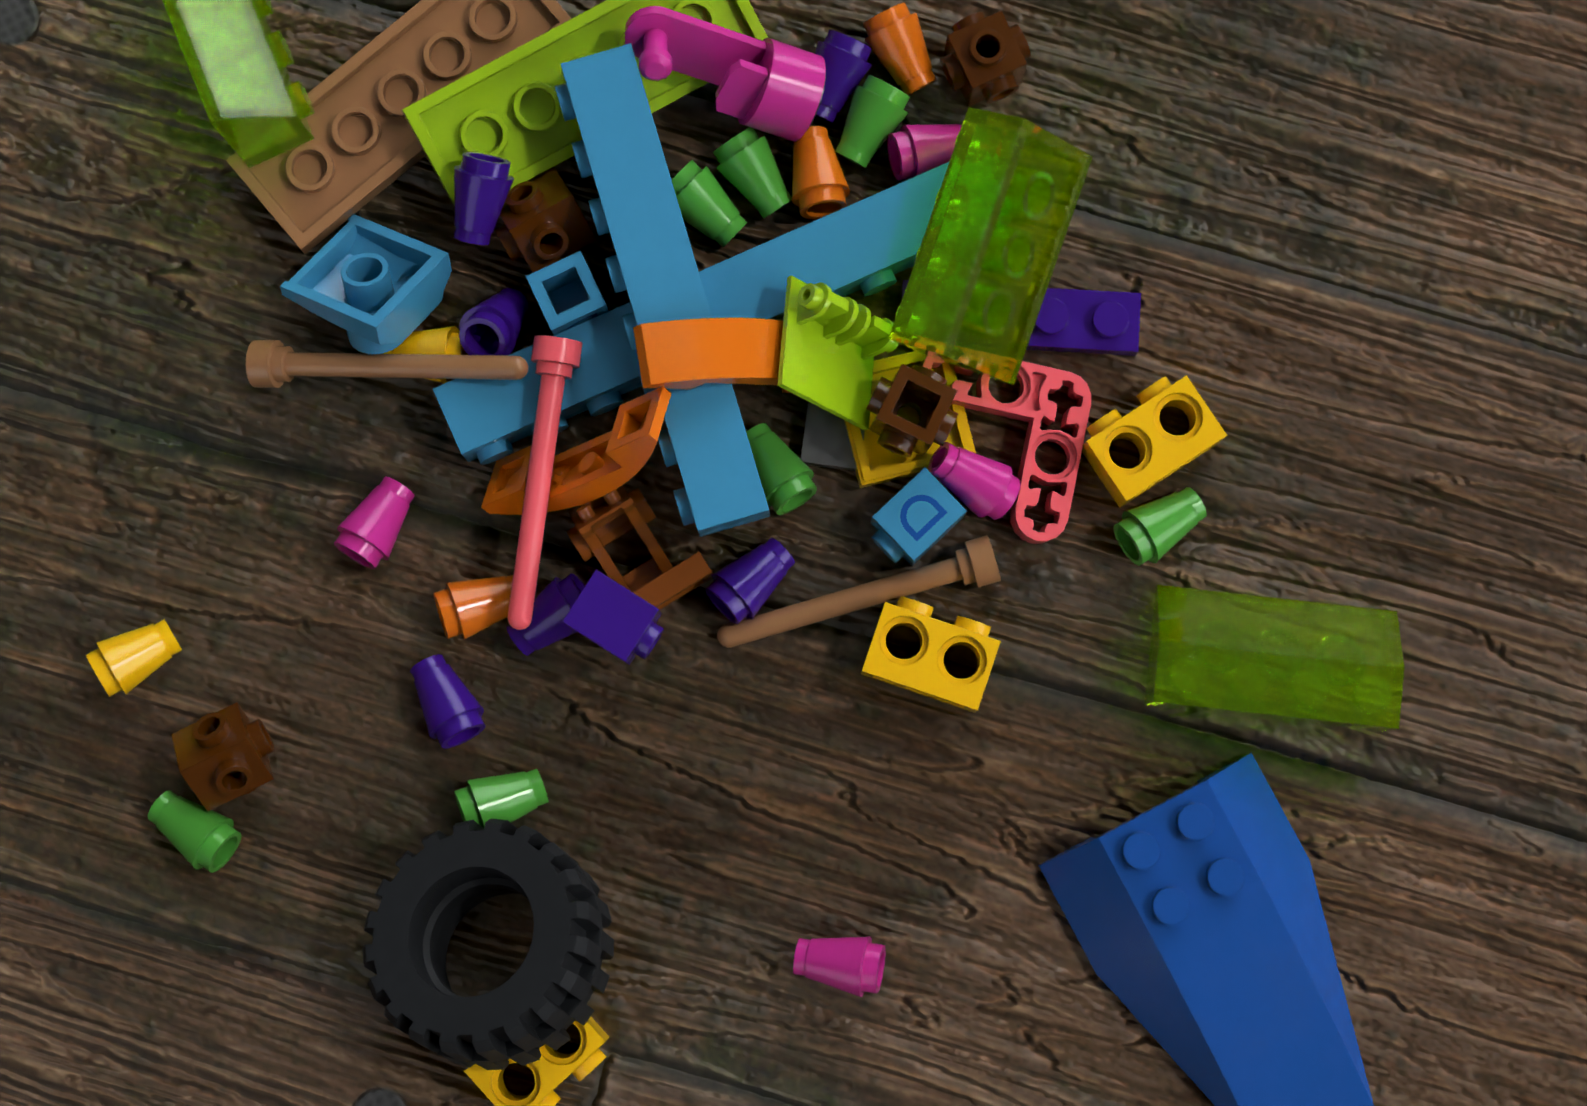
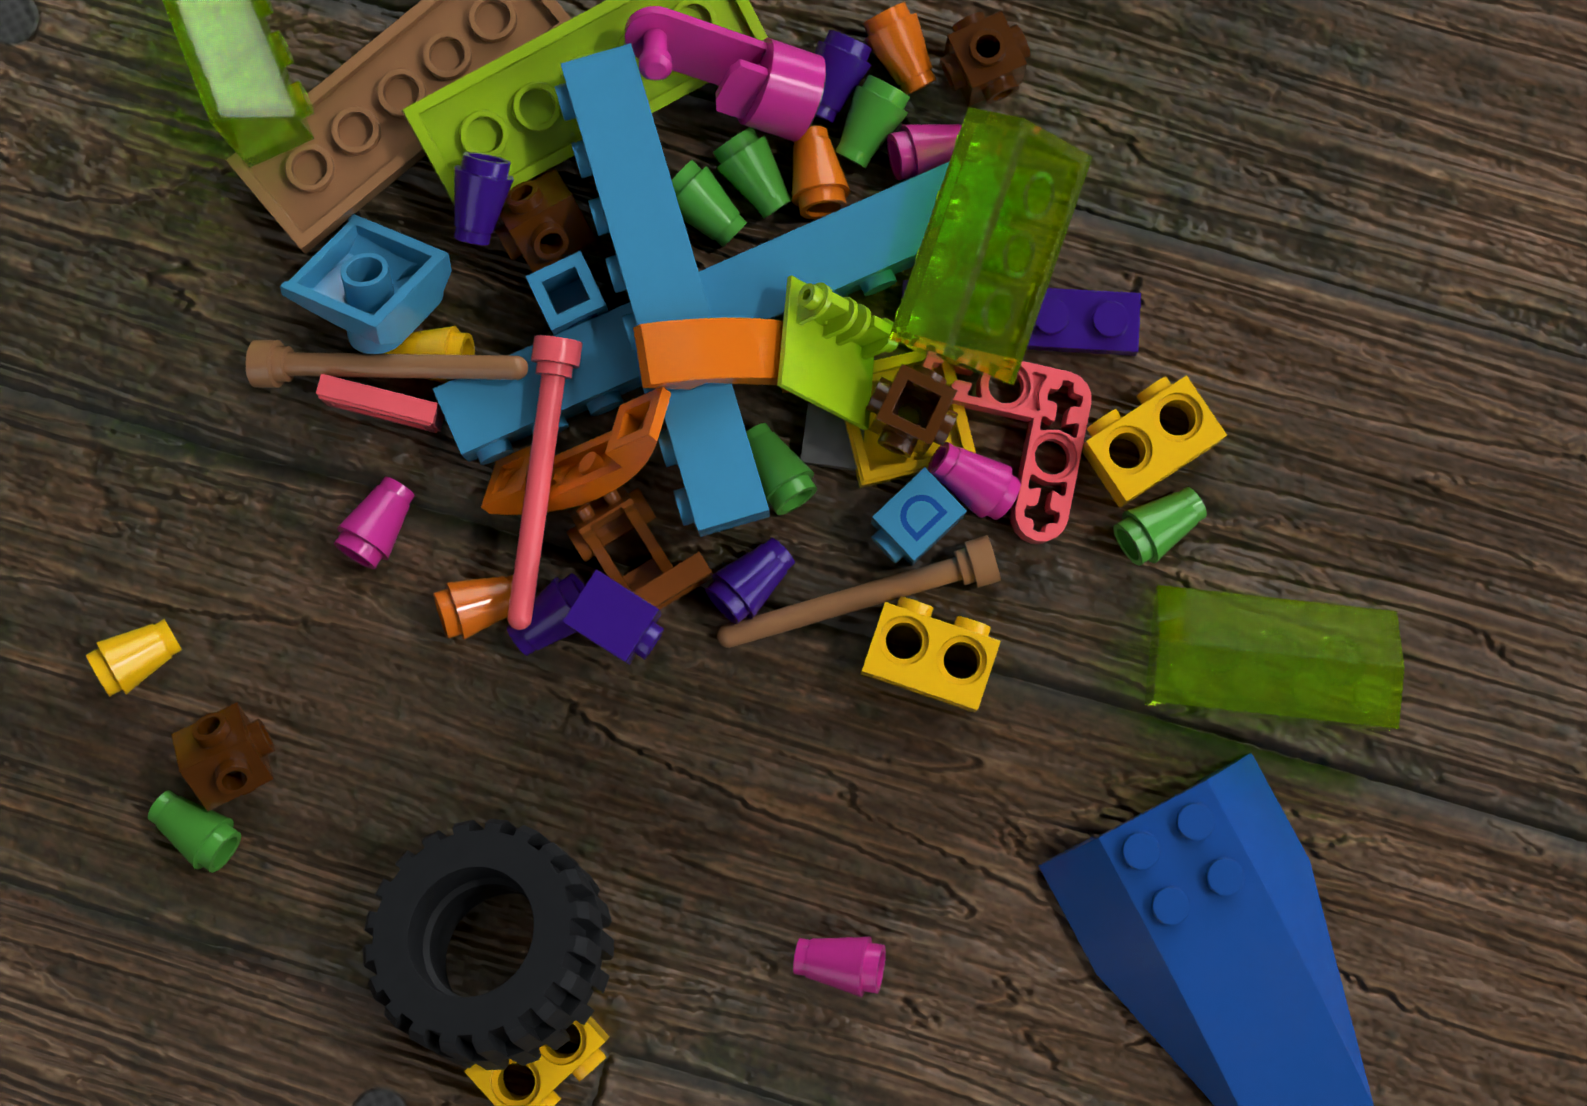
dark purple cone [410,654,485,749] -> none
bright green cone [454,768,549,828] -> none
dark purple cone [459,288,529,355] -> none
none -> coral tile [316,374,445,433]

